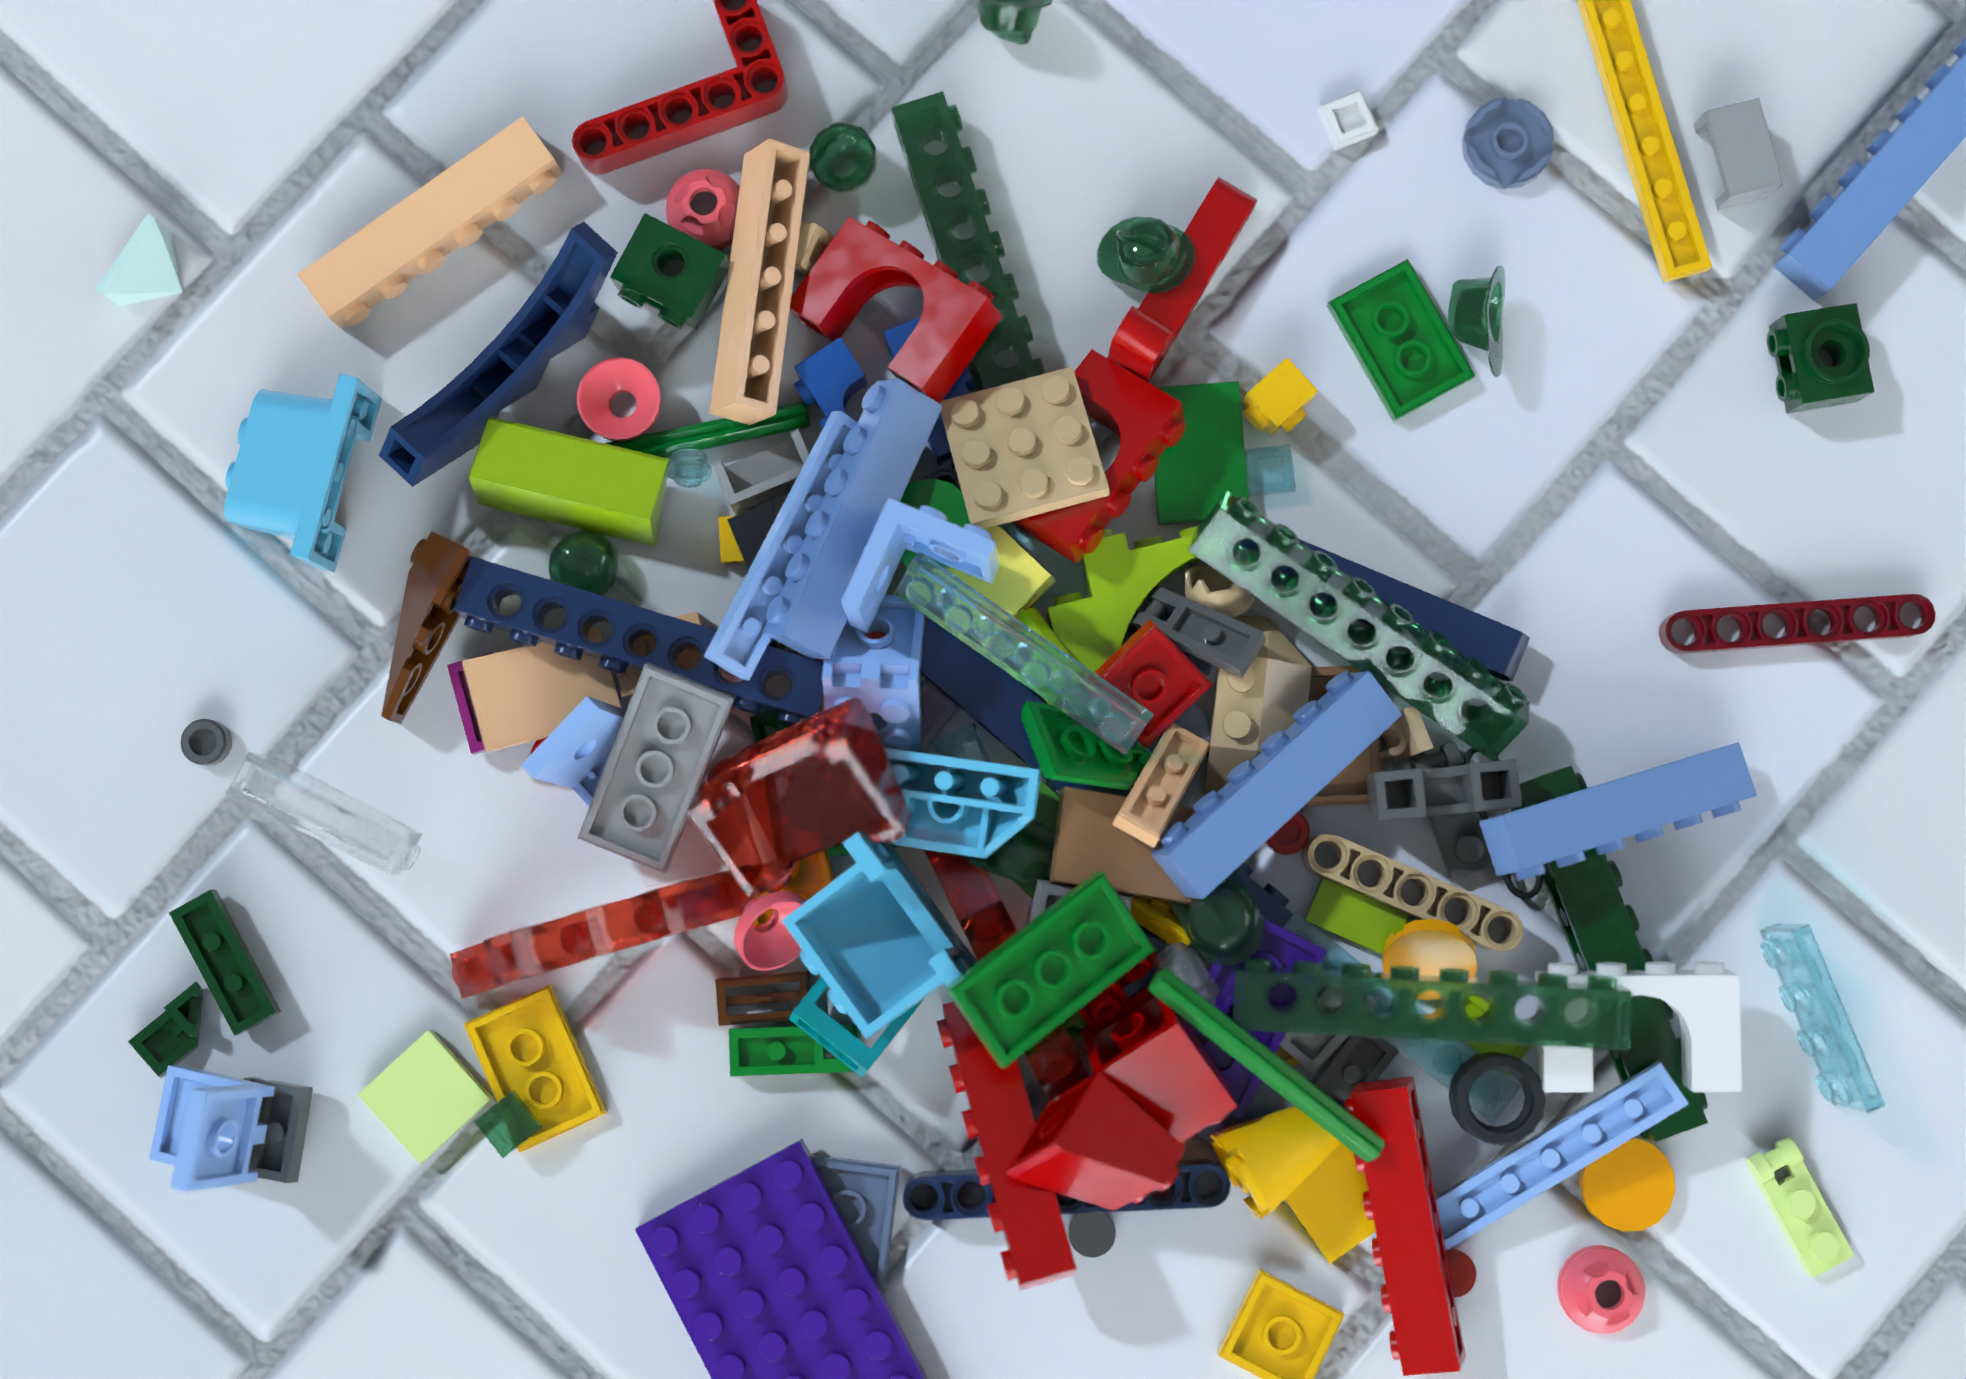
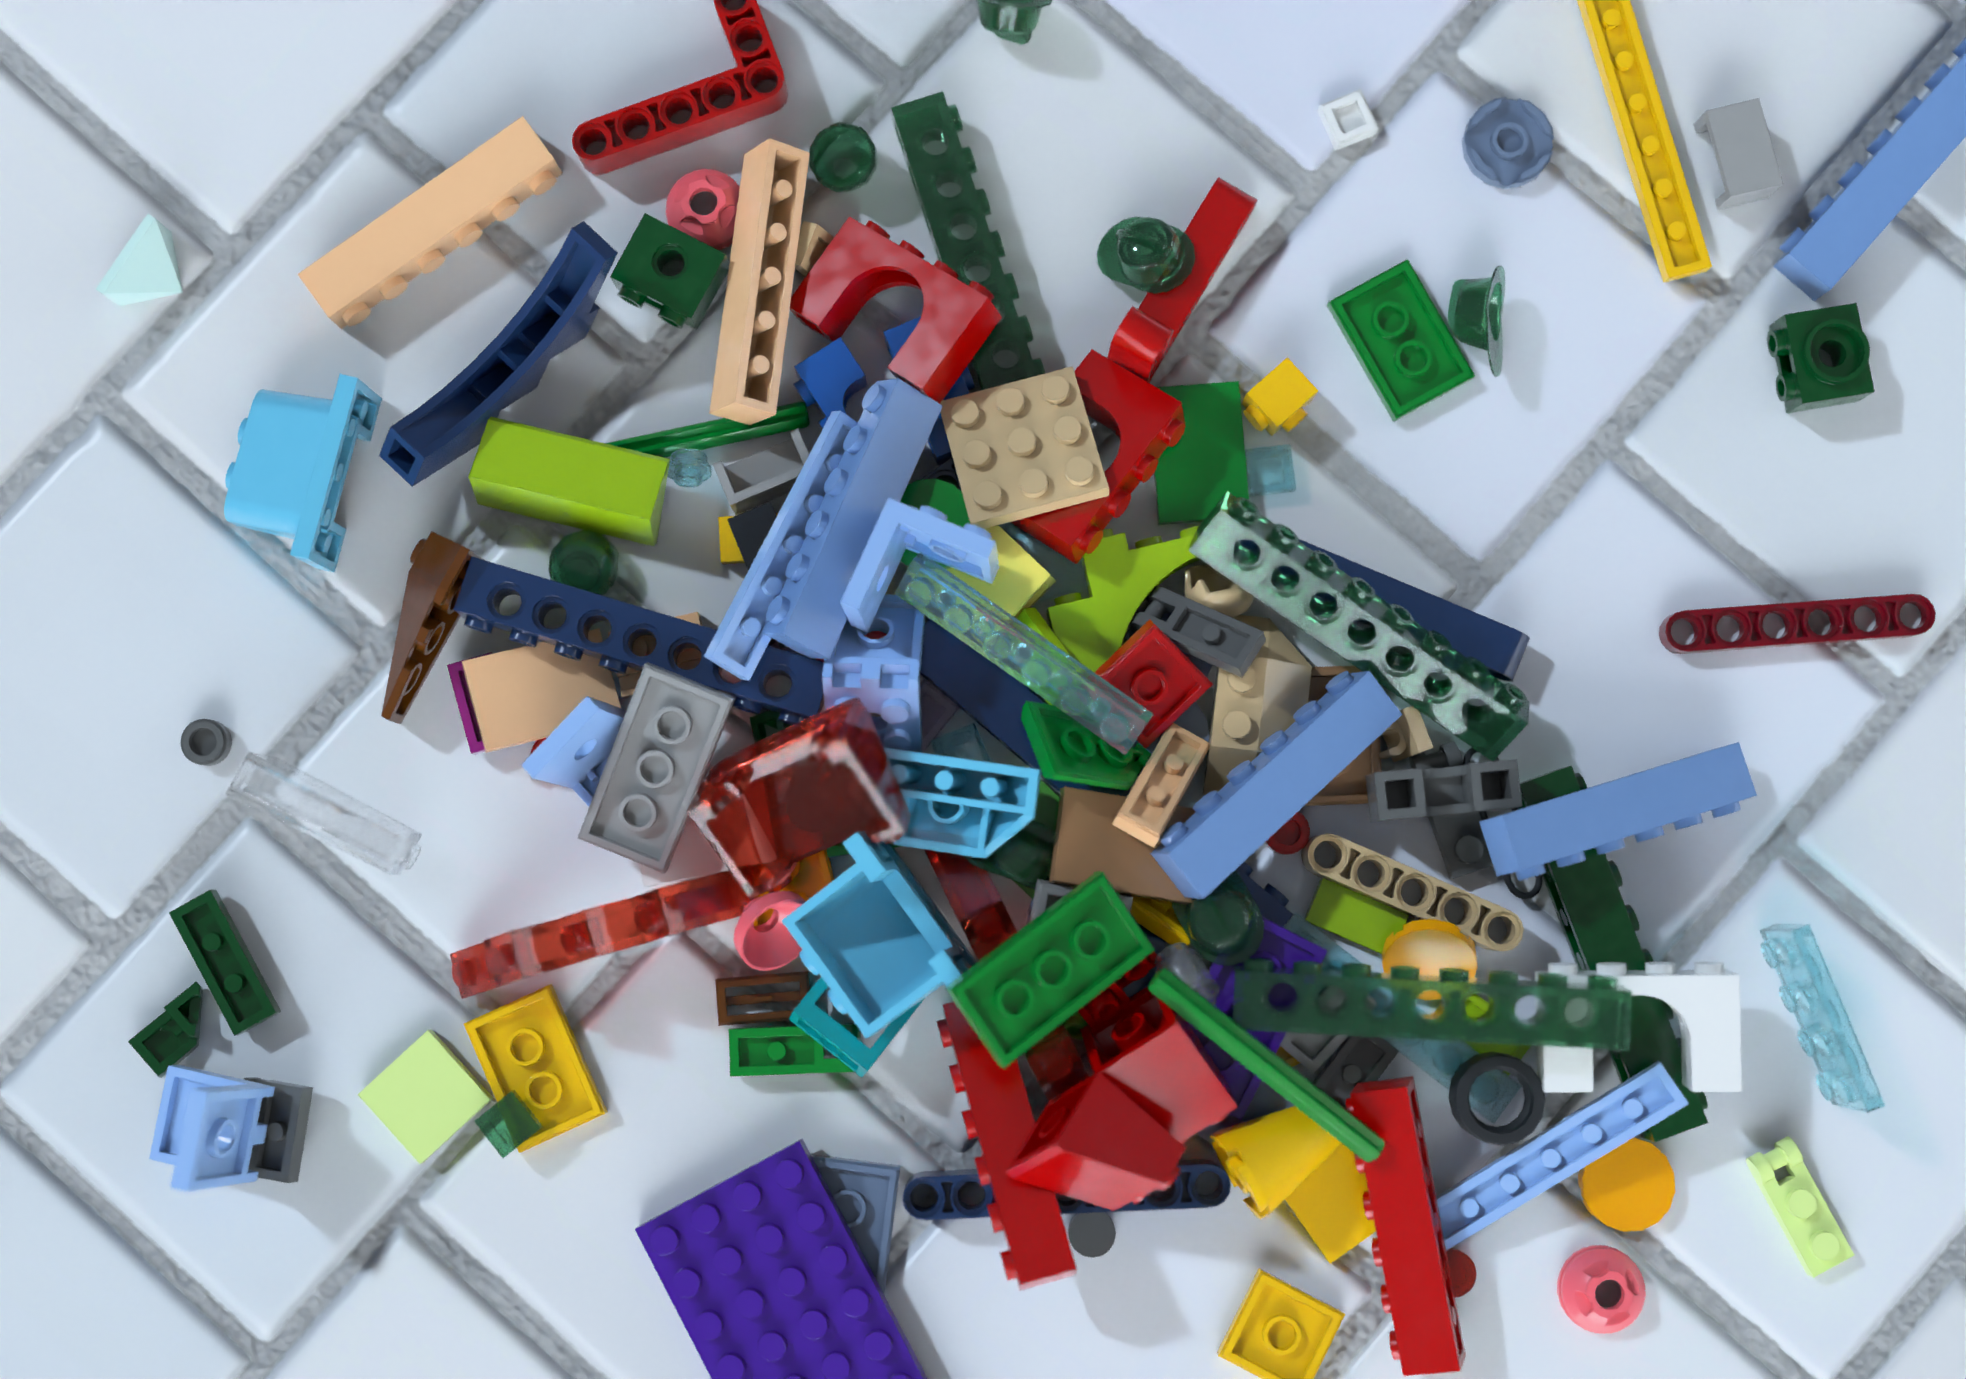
coral piece [577,357,661,442] -> none

